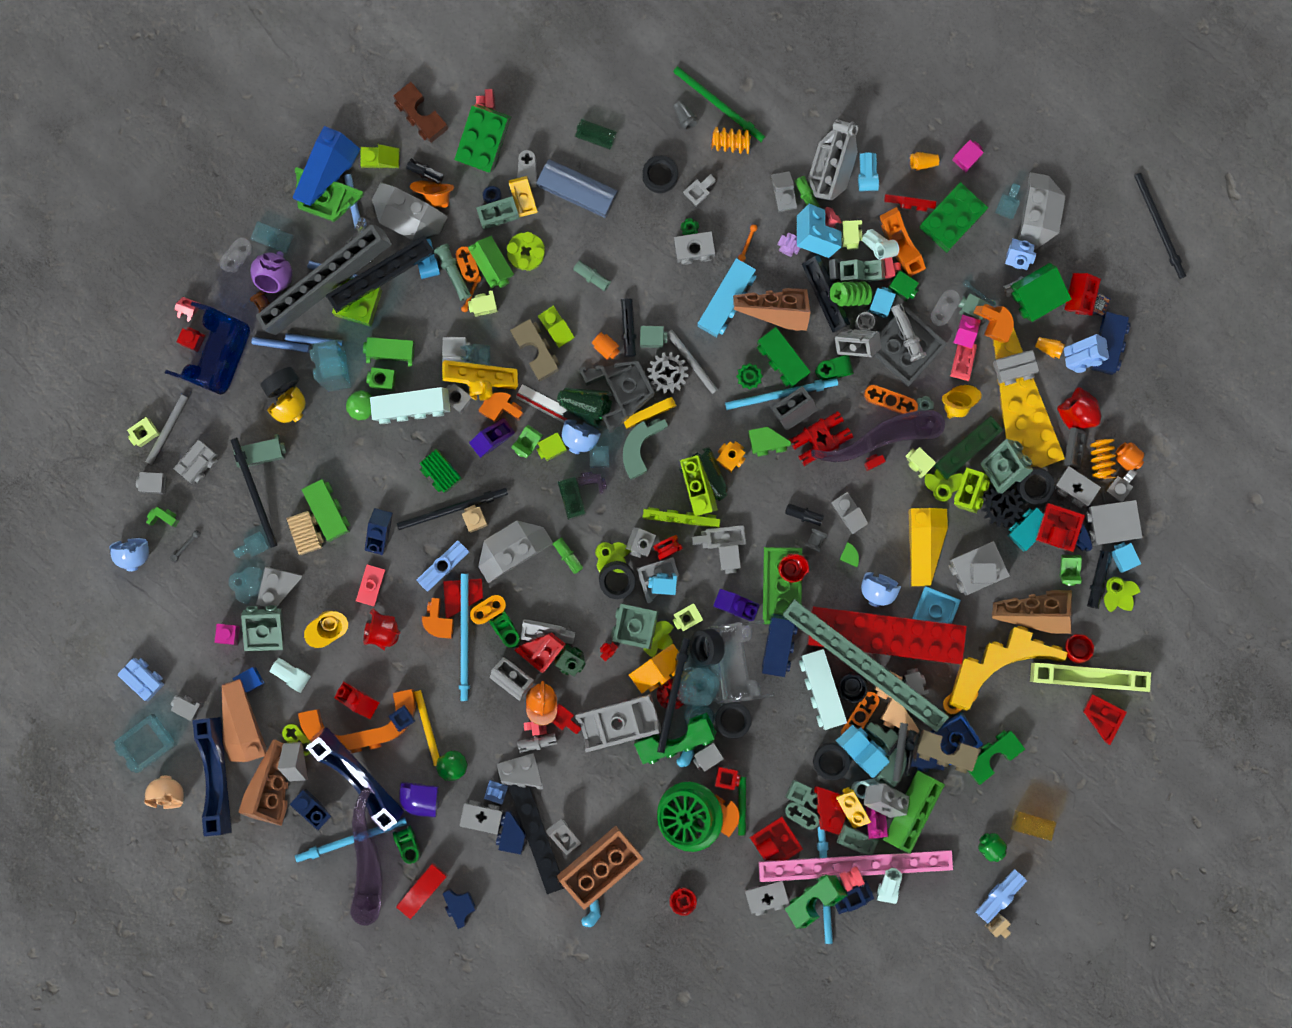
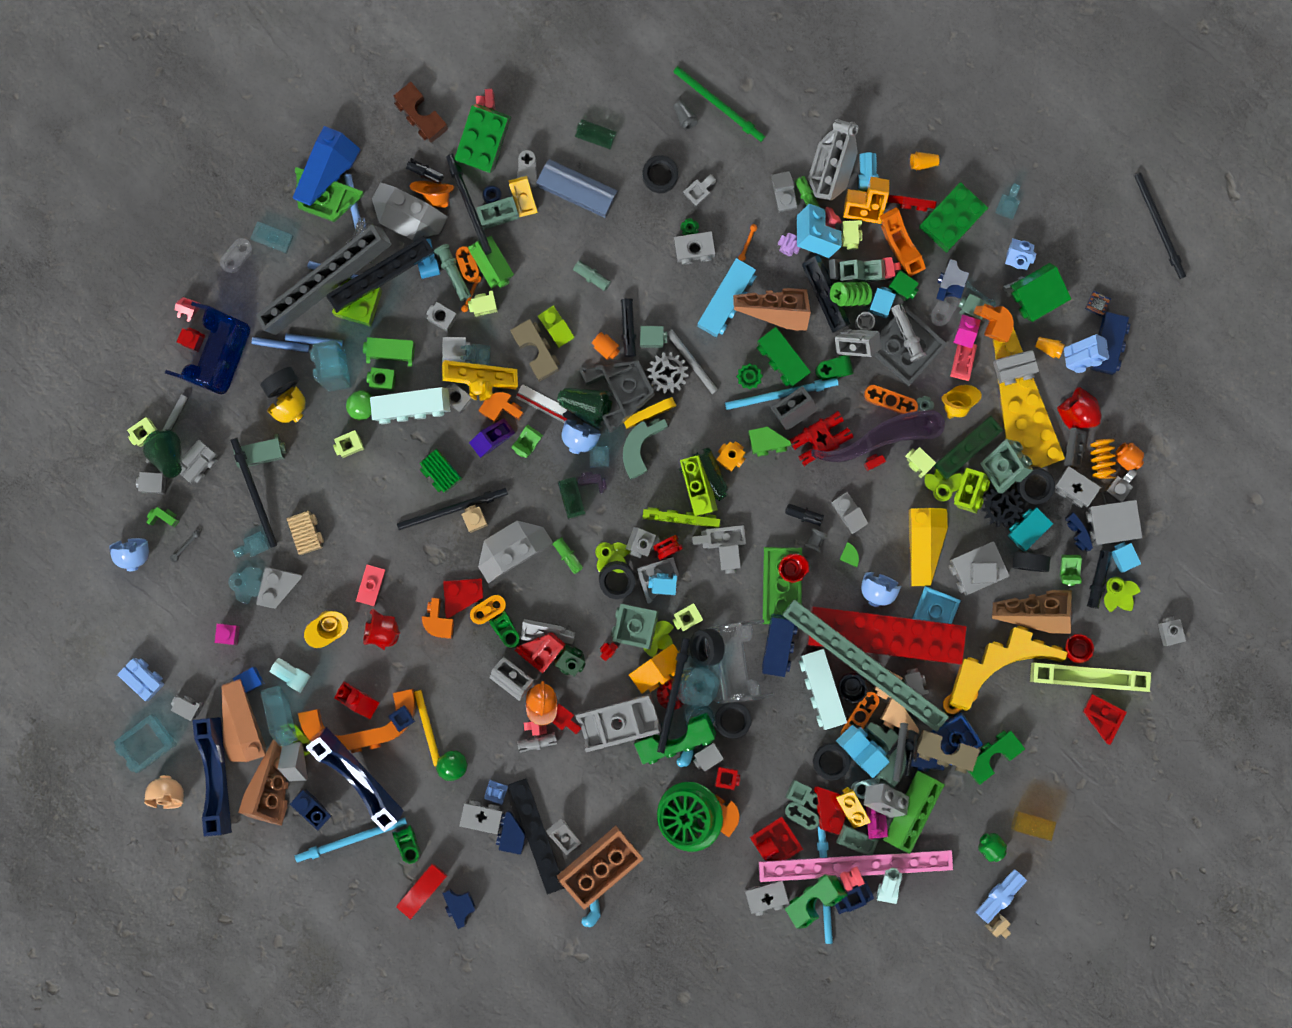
sand green plate [241,605,284,651] -> none
medium lavender piece [250,251,292,293] -> none
reddish brown bush [250,291,270,313] -> none
bright green brick [301,479,351,542] -> none
clear purple animal [350,787,383,926] -> none
lime slope [360,145,400,168] -> none
dark blue slope [364,508,393,555] -> none
dark purple brick [399,782,439,817] -> none
light blue piece [416,540,469,592] -> none
medium azure bar [459,573,470,701] -> none
light grey wing [497,753,543,789] -> none
lime plate [507,232,545,271] -> none
lime brick [536,432,567,461] -> none
red wheel [669,888,697,916] -> none
light orange piece [711,127,751,155] -> none
dark purple slope [713,589,760,622] -> none
green bar [738,777,746,836] -> none
light aqua piece [862,229,899,260] -> none
dark pink brick [952,140,984,173] -> none
light grey wedge [1018,172,1066,250] -> none
red plate [1035,503,1085,552] -> none
red hinge [1064,273,1101,316] -> none
none -> clear green cone [143,429,182,478]
none -> clear light blue window [261,685,298,746]
none -> yellowish green brick [333,430,365,458]
none -> light grey brick [426,302,458,332]
none -> black bar [446,154,492,255]
none -> light orange brick [843,177,889,224]
none -> brick [936,259,969,301]
none -> black tyre [1012,552,1051,572]
none -> light grey brick [1158,616,1186,646]

